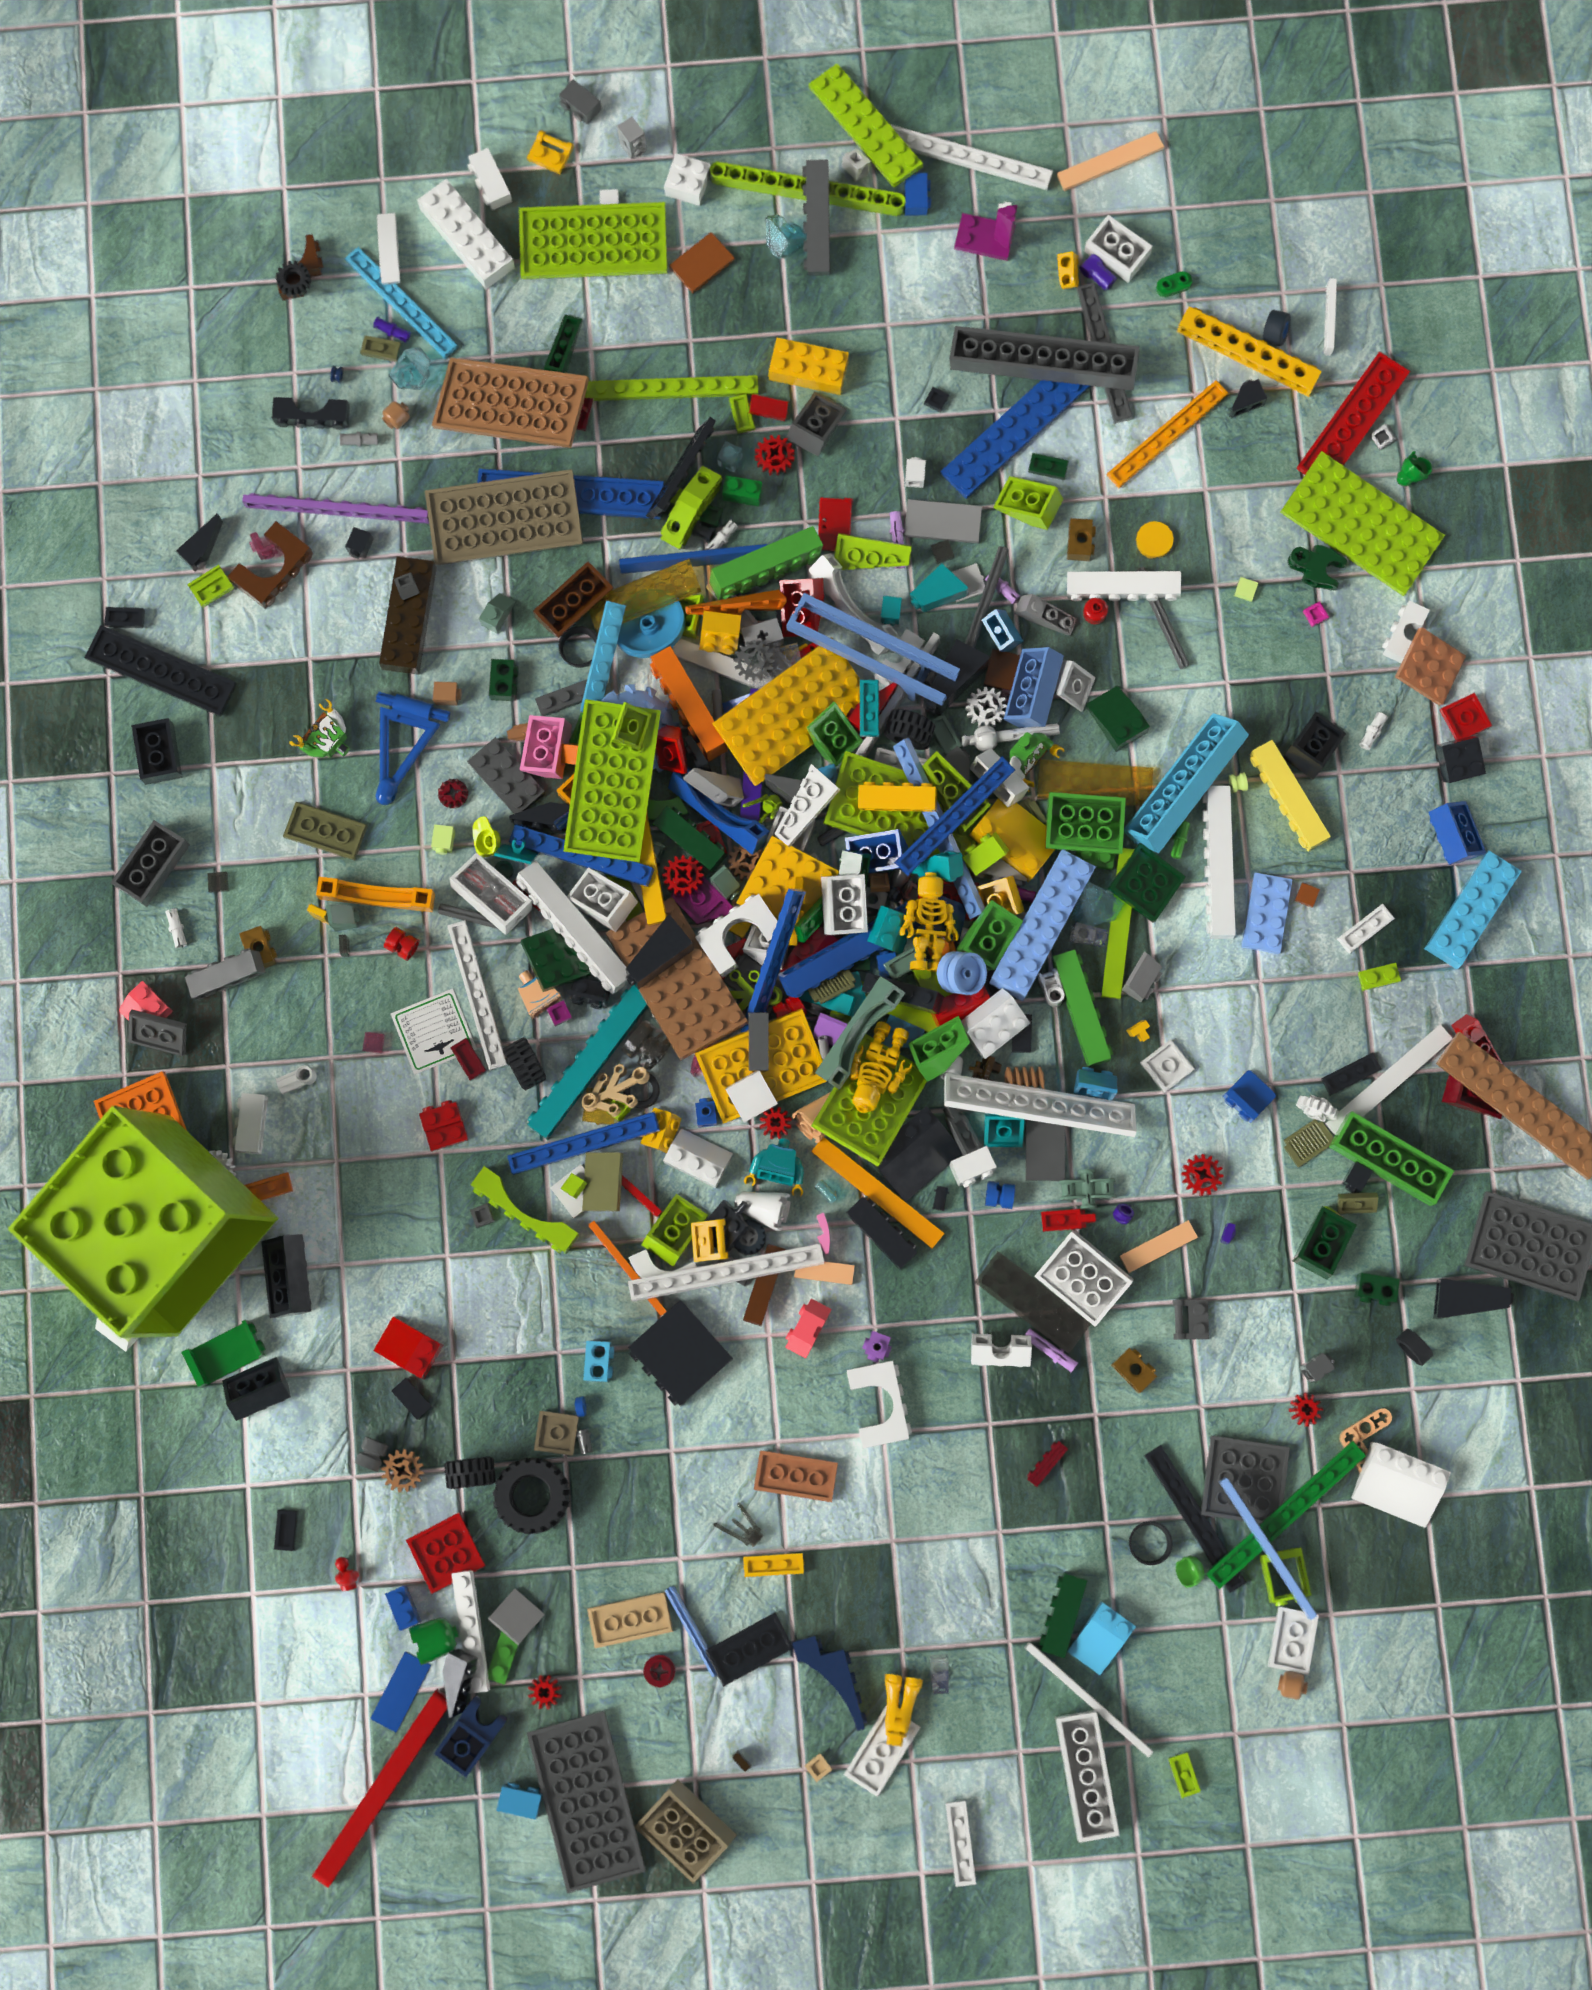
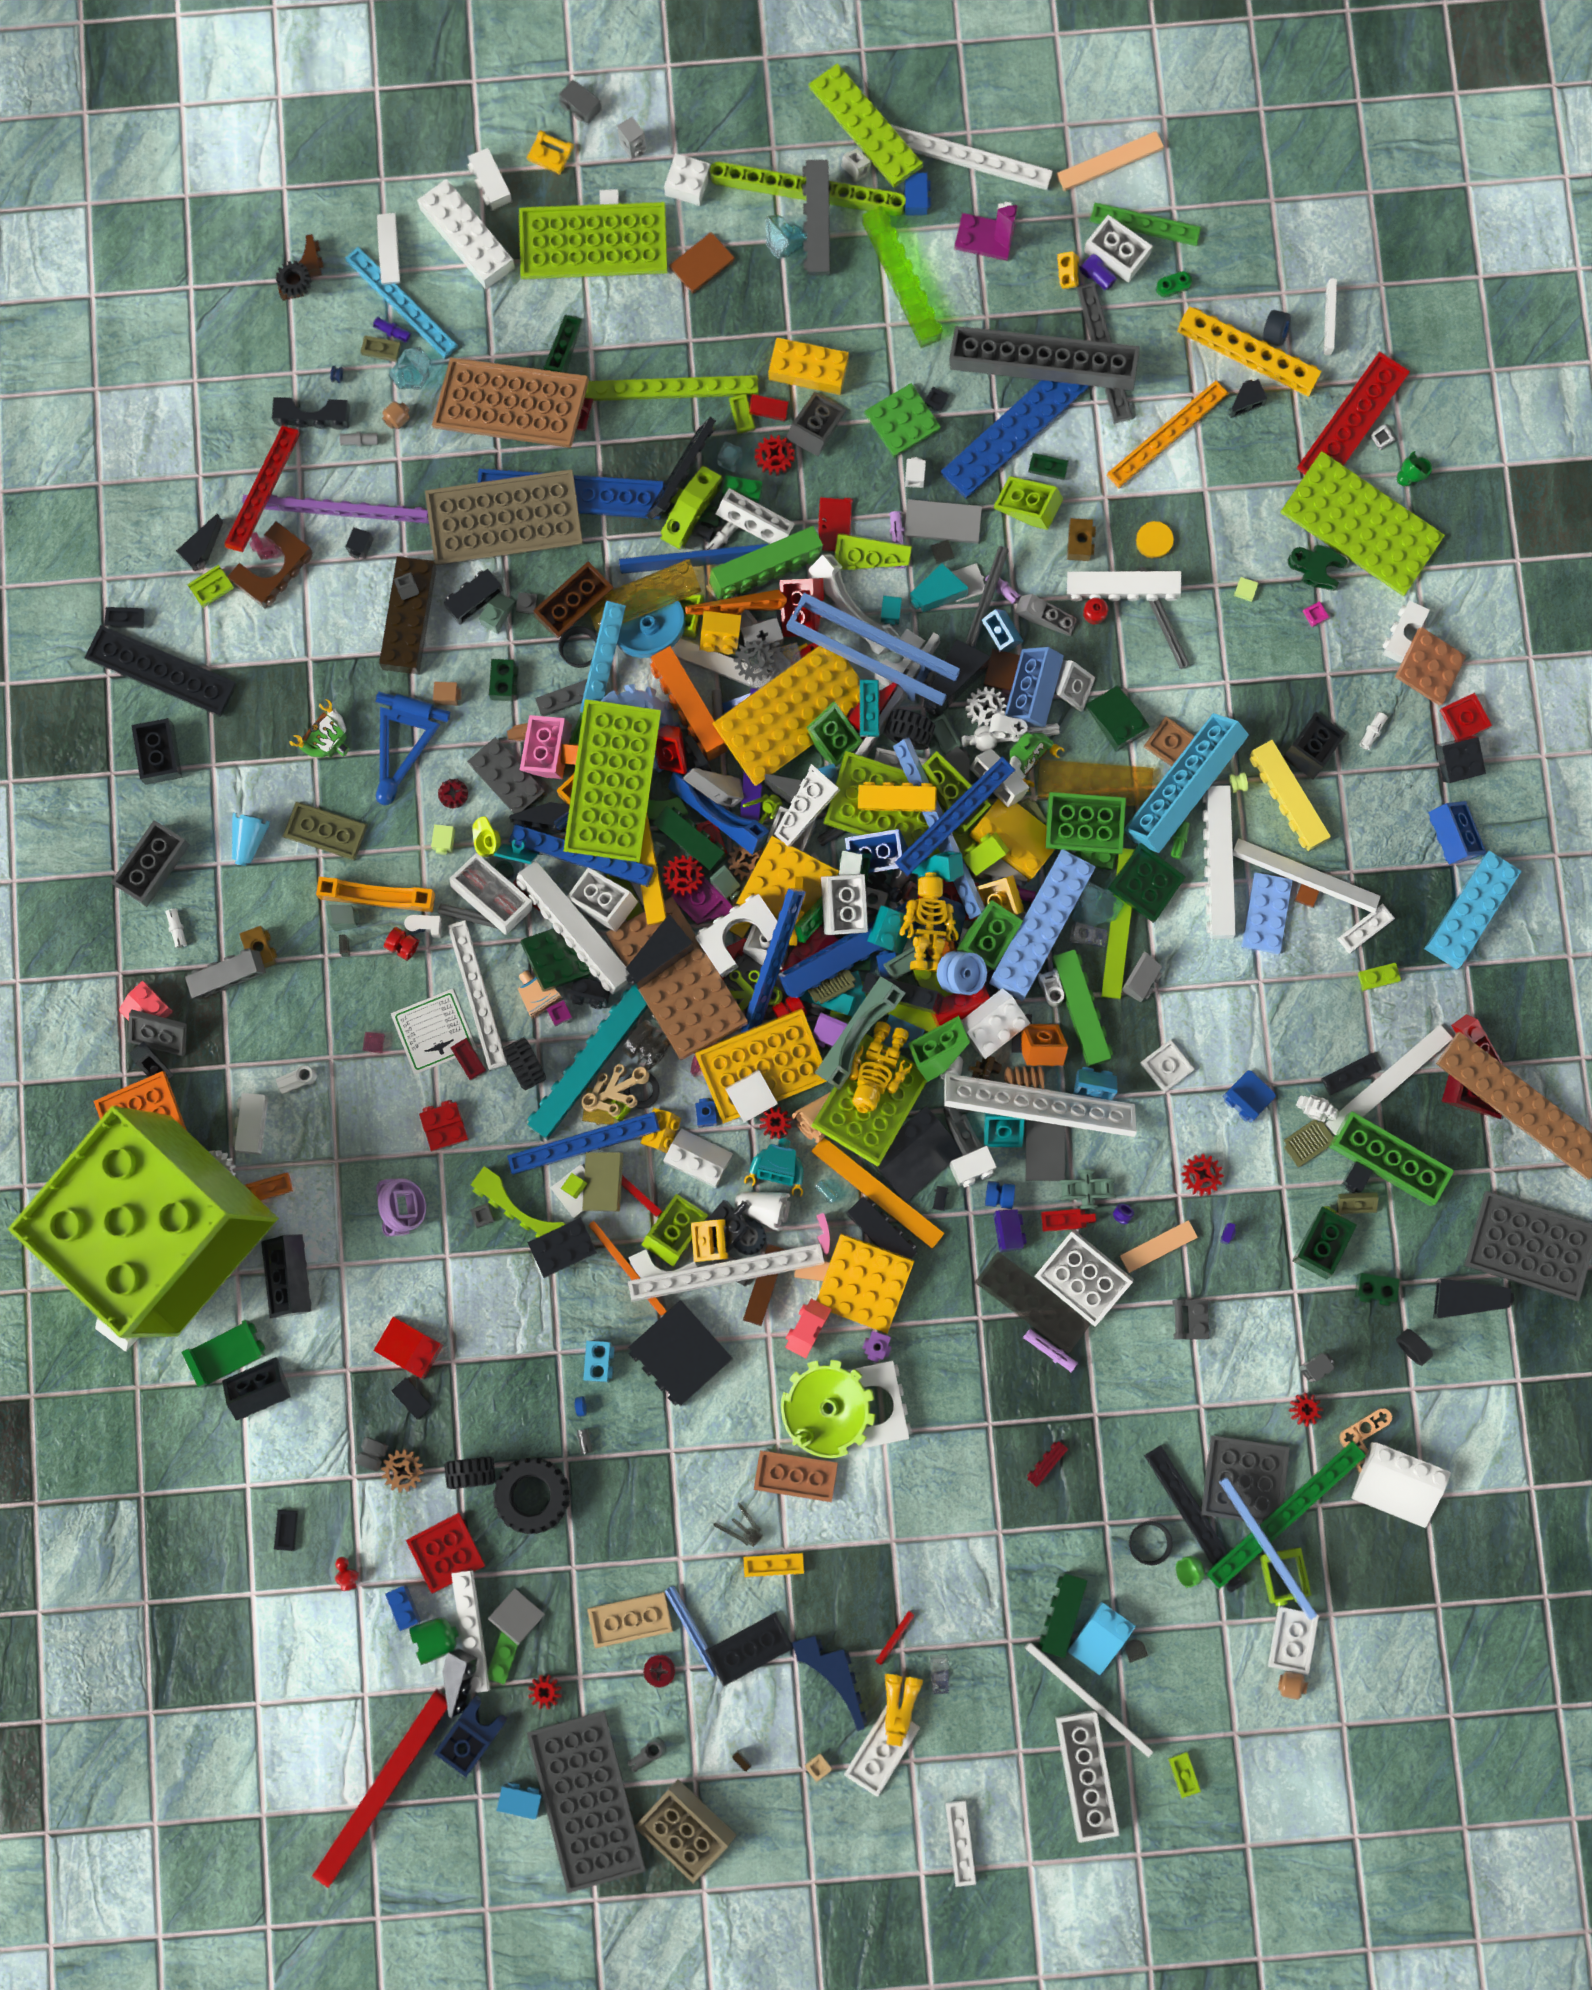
clear smoke tile [207,872,229,893] -> none
yellow tile [307,904,329,925] -> none
blue sticker [370,1652,431,1732] -> none
dark tan plate [534,1411,579,1456] -> none
lime slope [611,702,652,750] -> none
dark grey tile [748,1012,769,1071] -> none
light grey piece [818,1035,829,1060] -> none
medium nougat tile [868,872,890,892] -> none
white arch [971,1334,1032,1367] -> none
pearl gold brick [1111,1348,1157,1394] -> none
yellow tile [1126,1020,1150,1042] -> none
none -> black slope [129,1041,173,1079]
none -> red plate [224,426,300,552]
none -> medium azure cone [232,812,271,866]
none -> lavender piece [376,1178,426,1237]
none -> white leg [404,915,442,938]
none -> black brick [443,568,503,625]
none -> dark grey plate [516,592,538,614]
none -> black plate [527,1217,597,1278]
none -> dark grey pin [628,1738,666,1772]
none -> white brick [716,488,795,544]
none -> lime piece [781,1360,875,1458]
none -> yellow plate [816,1233,915,1334]
none -> clear neon green brick [862,206,943,348]
none -> bright green plate [864,383,941,458]
none -> red bar [875,1611,915,1666]
none -> white piece [989,714,1028,742]
none -> dark purple slope [993,1209,1027,1253]
none -> orange slope [1021,1024,1068,1066]
none -> bright green tile [1090,202,1201,246]
none -> clear smoke tile [1125,1639,1148,1663]
none -> medium nougat tile [1144,716,1195,767]
none -> white tile [1233,838,1380,913]

